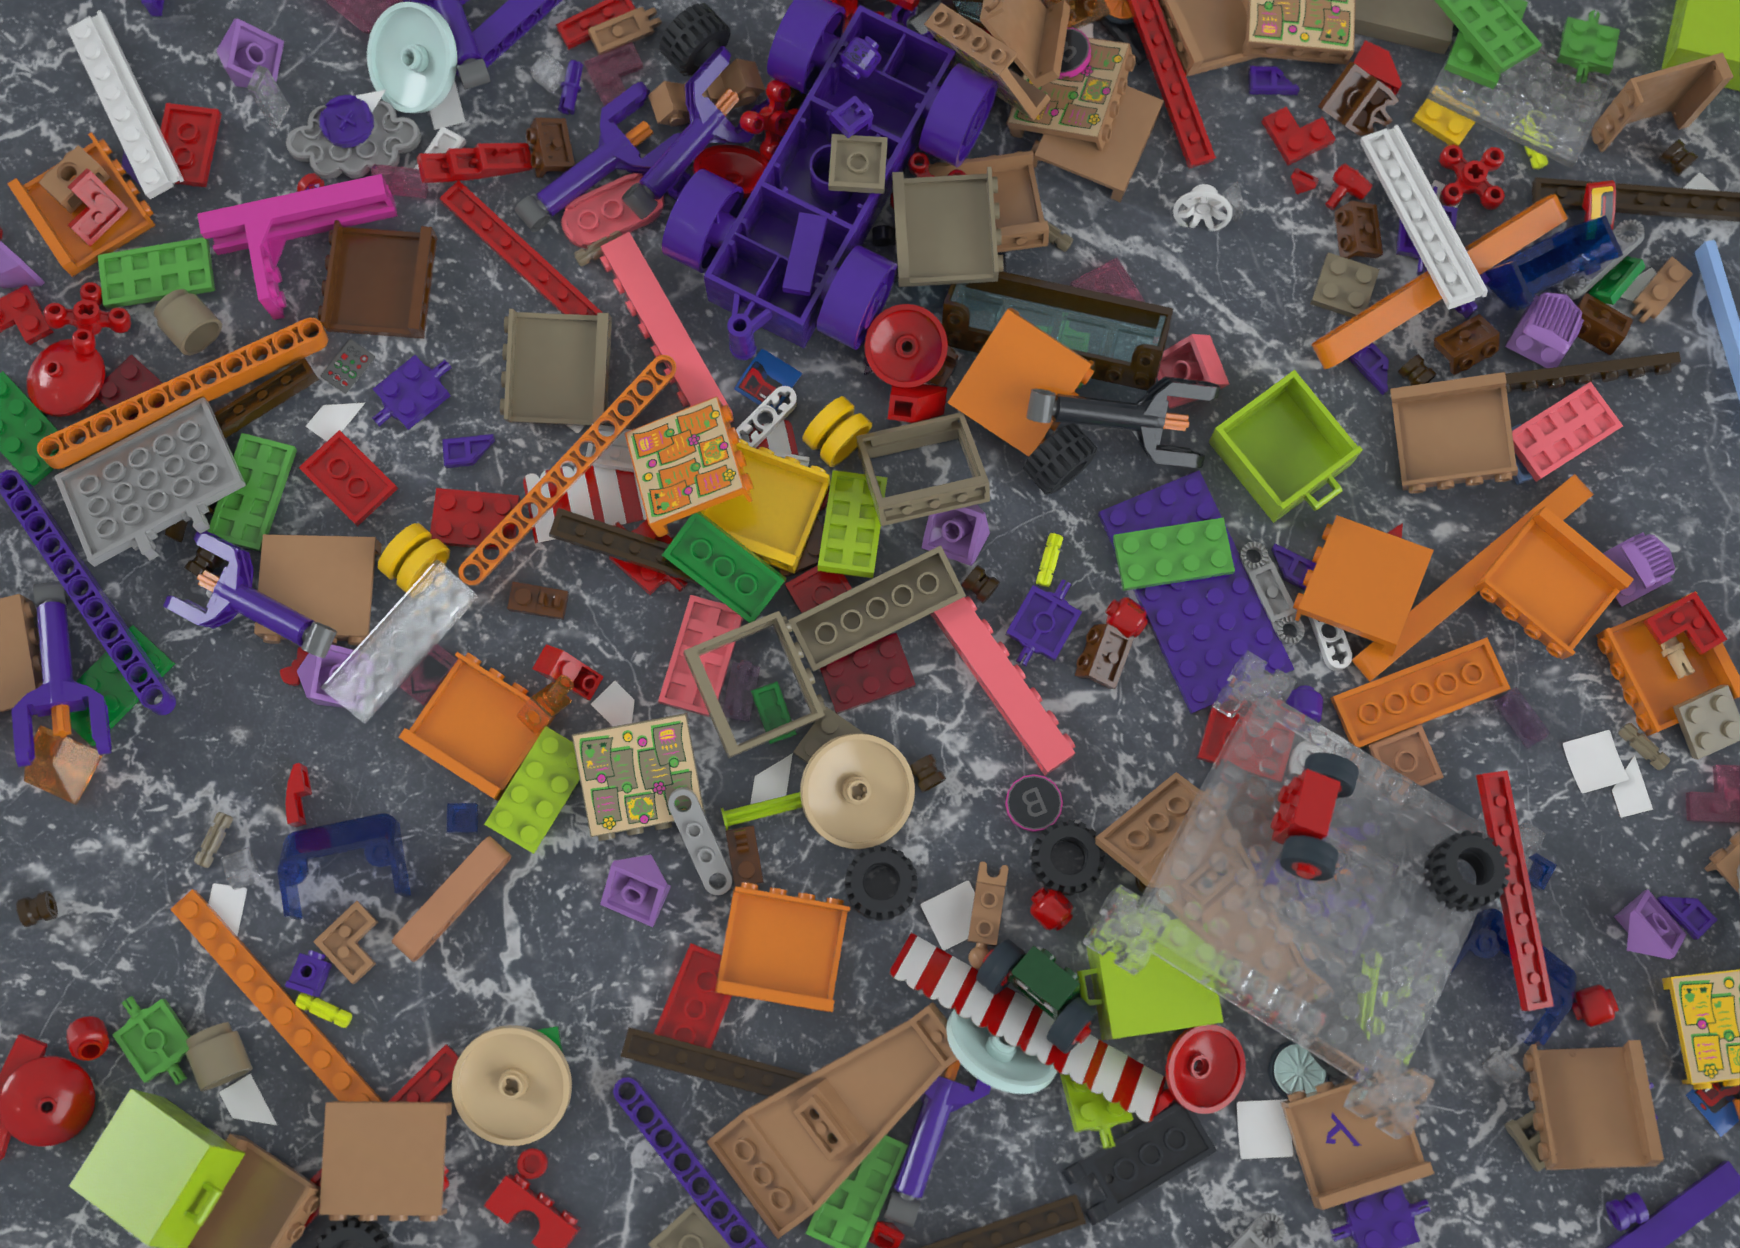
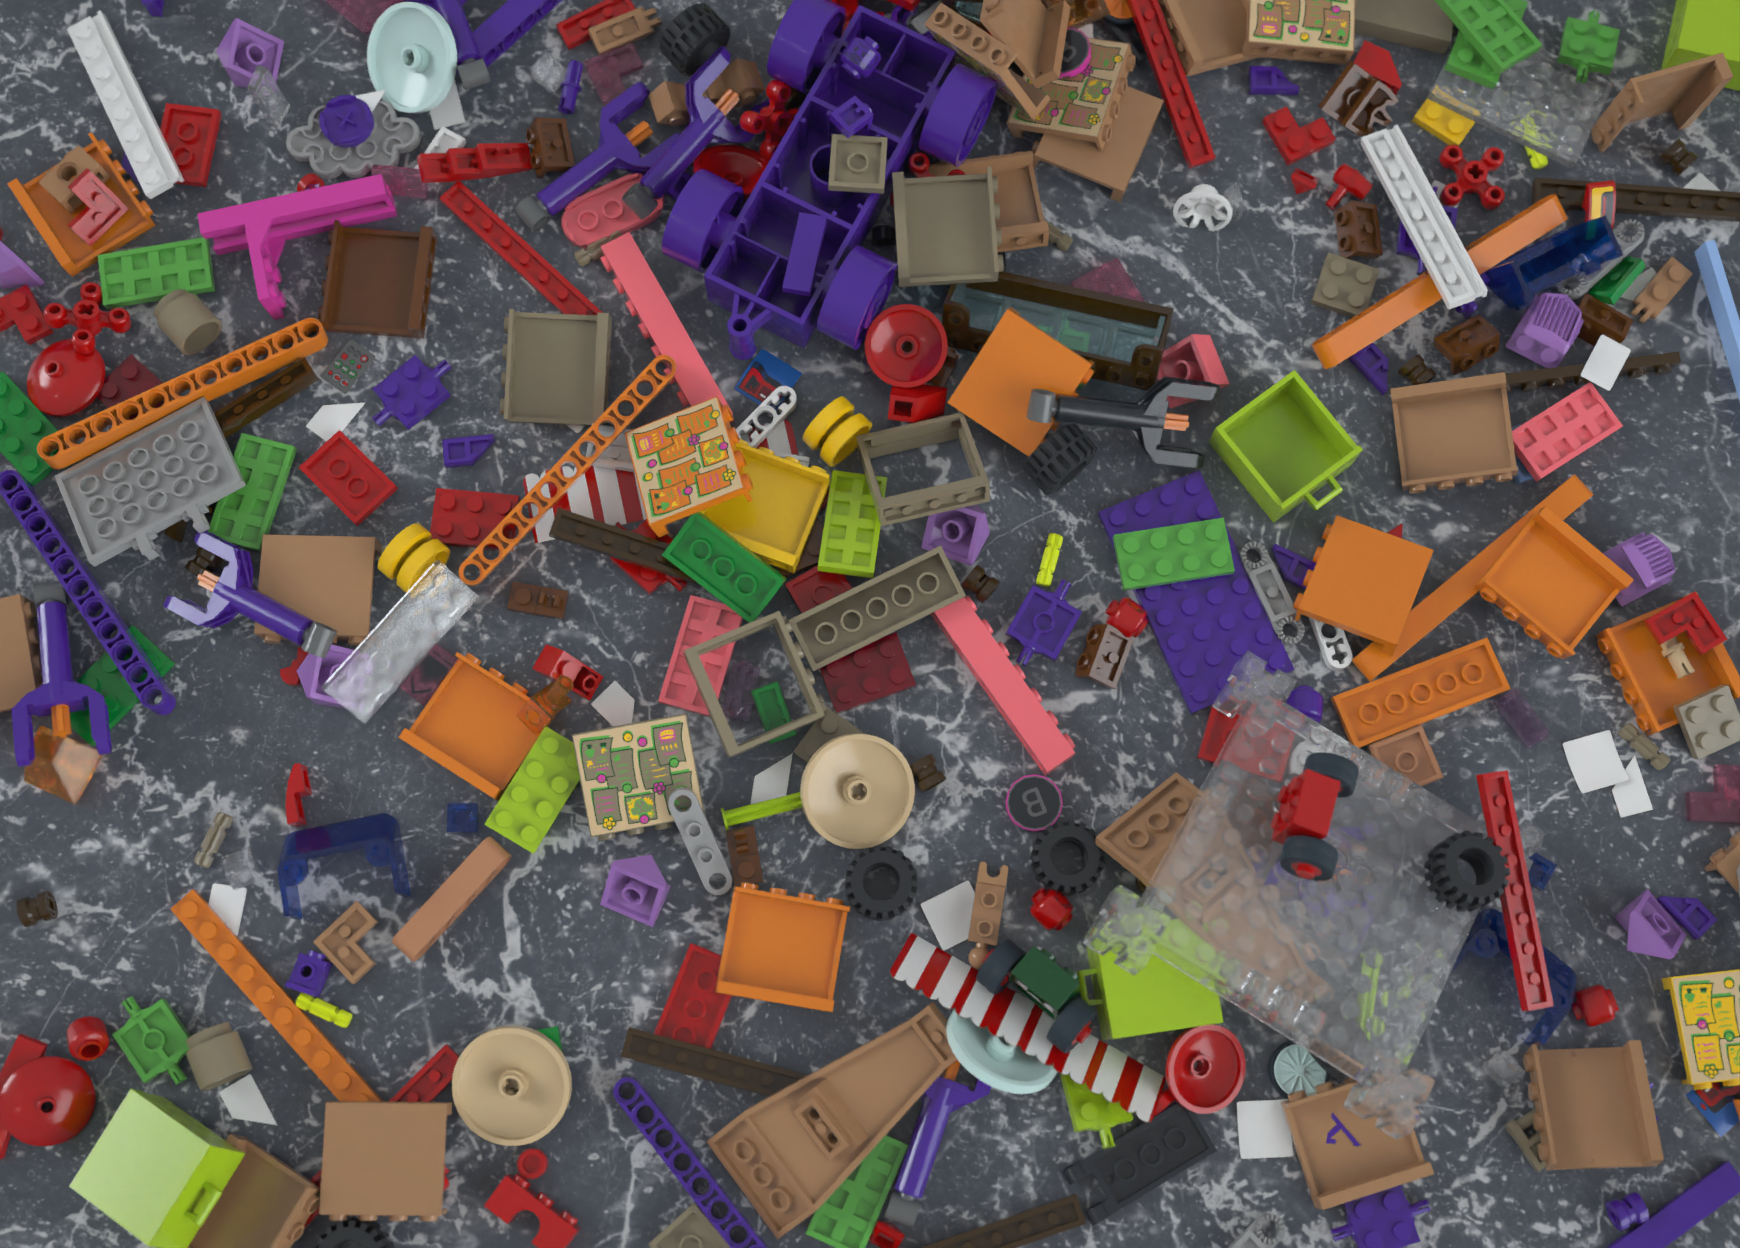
none -> white sticker [1580,335,1631,391]

